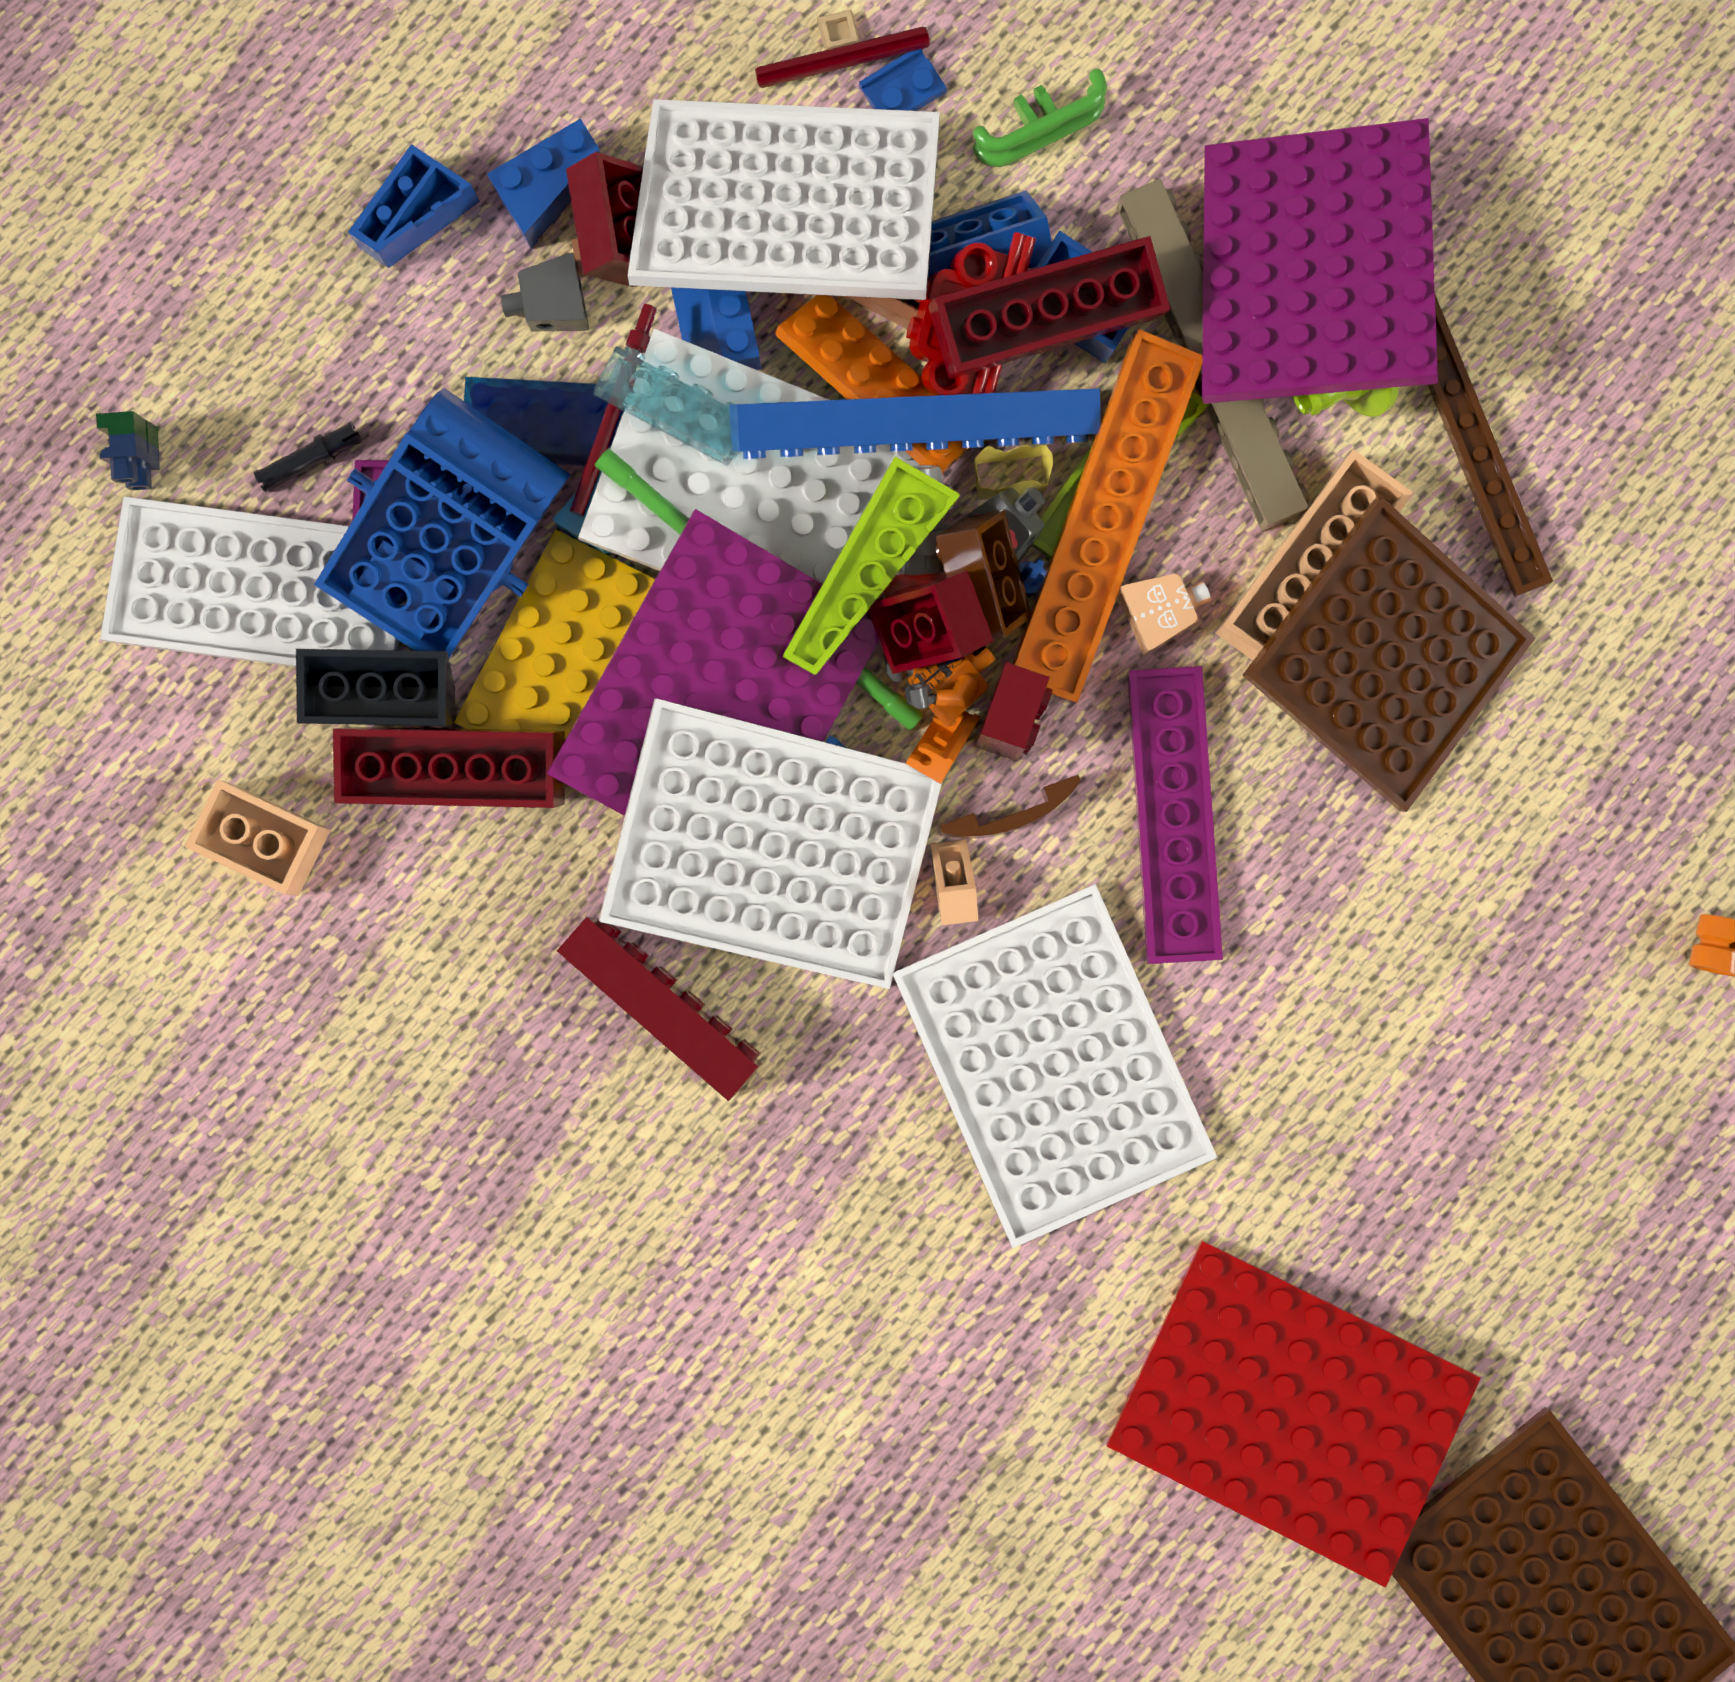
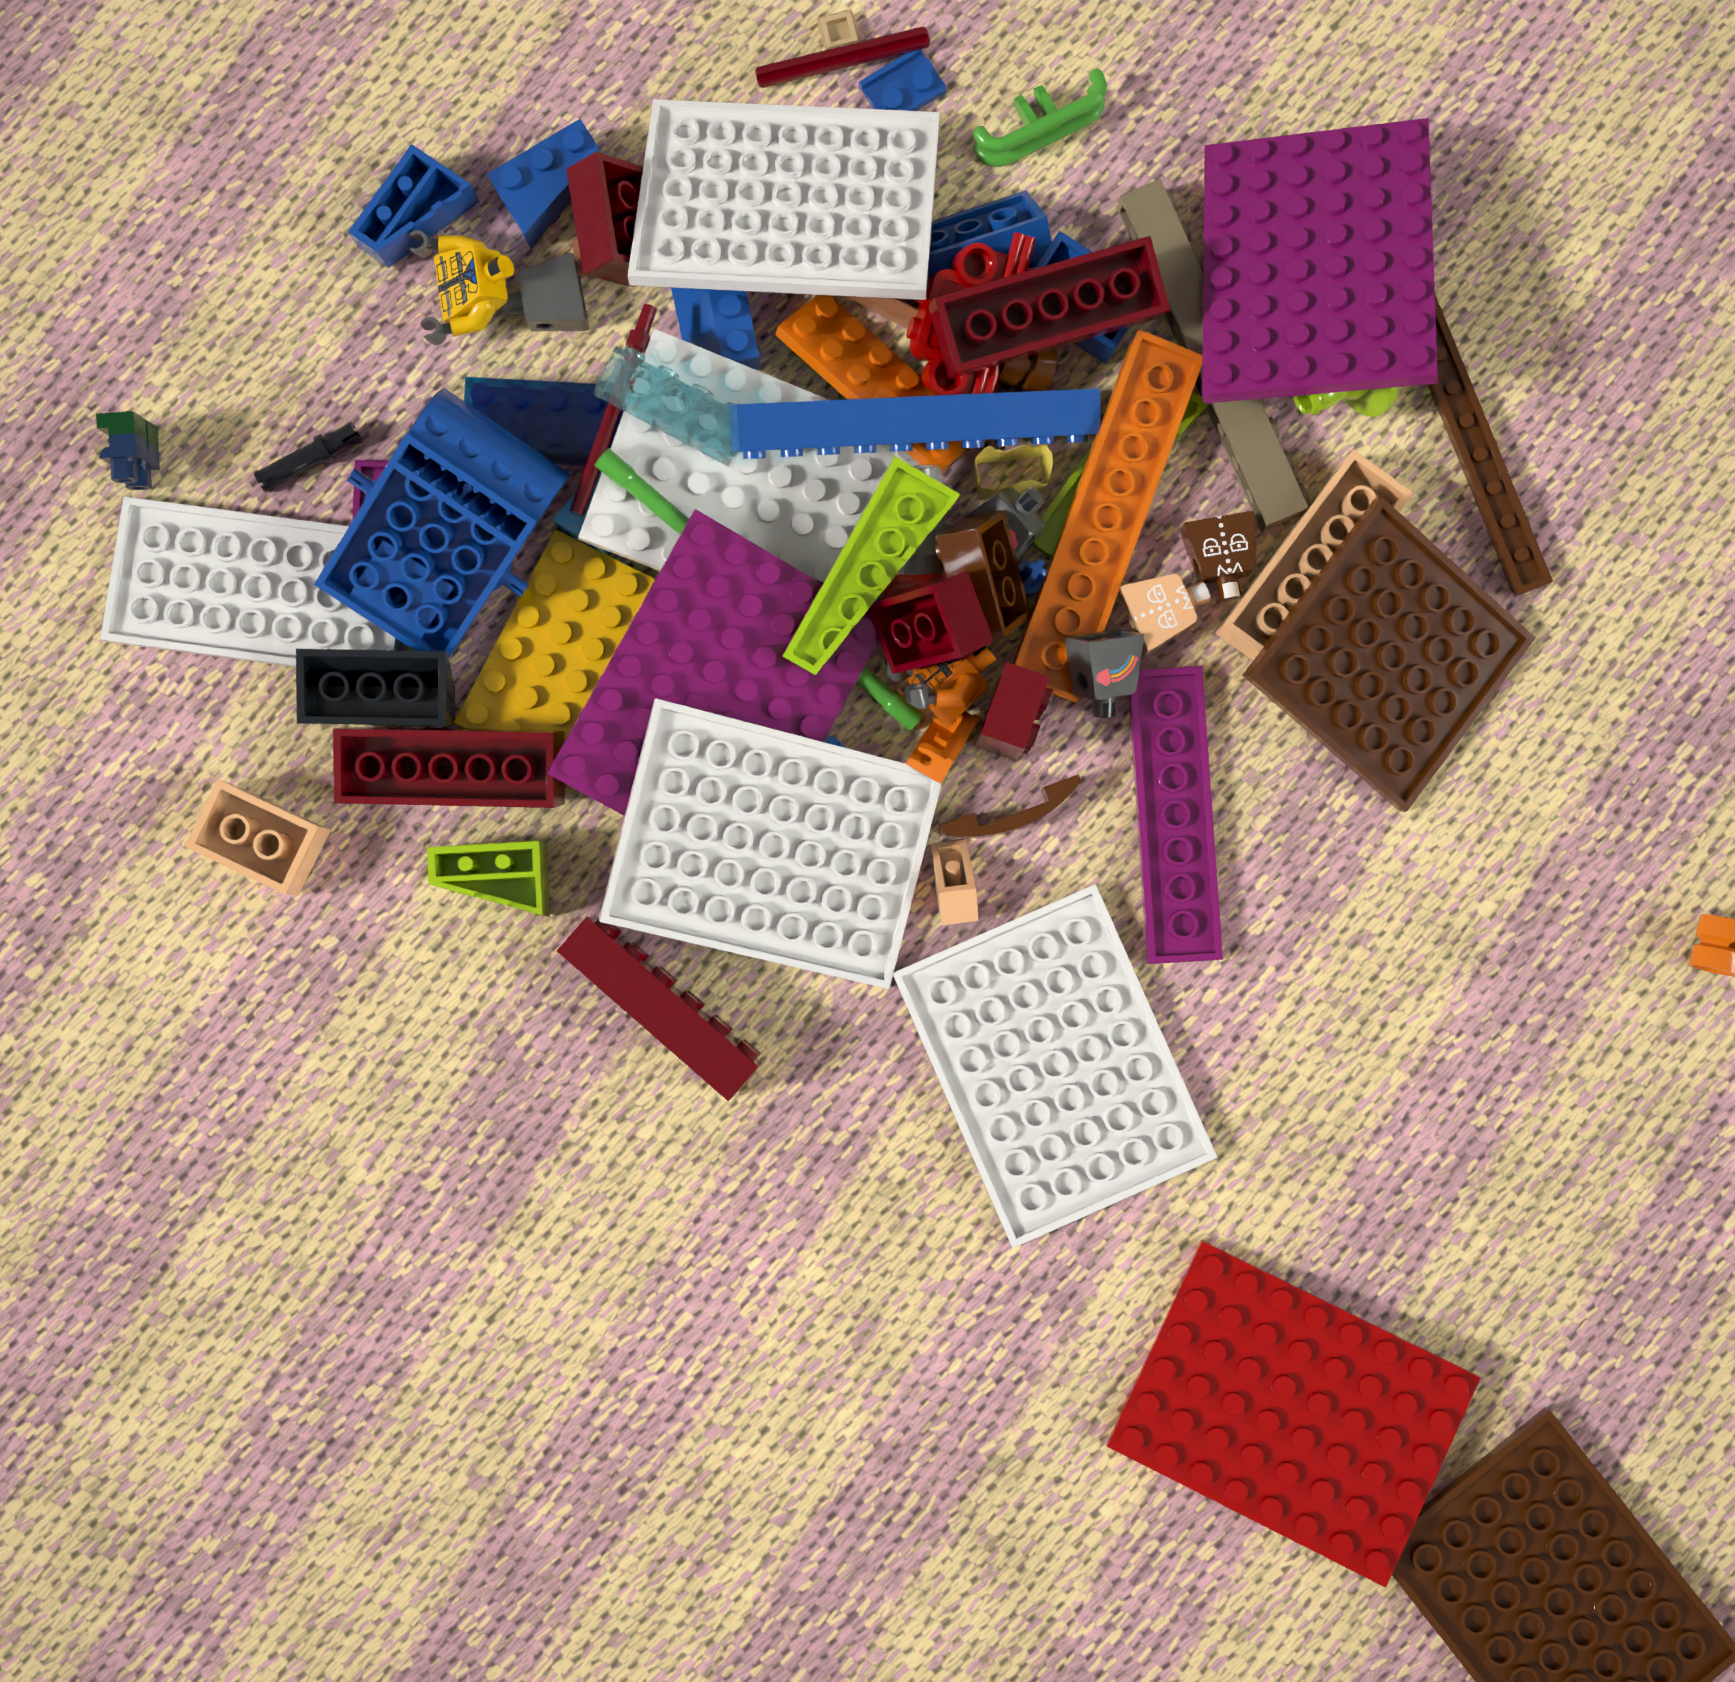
none -> yellow torso [409,230,514,345]
none -> lime wedge [427,841,550,917]
none -> reddish brown wheel [998,349,1057,392]
none -> dark grey torso [1065,629,1144,718]
none -> reddish brown torso [1180,510,1256,602]

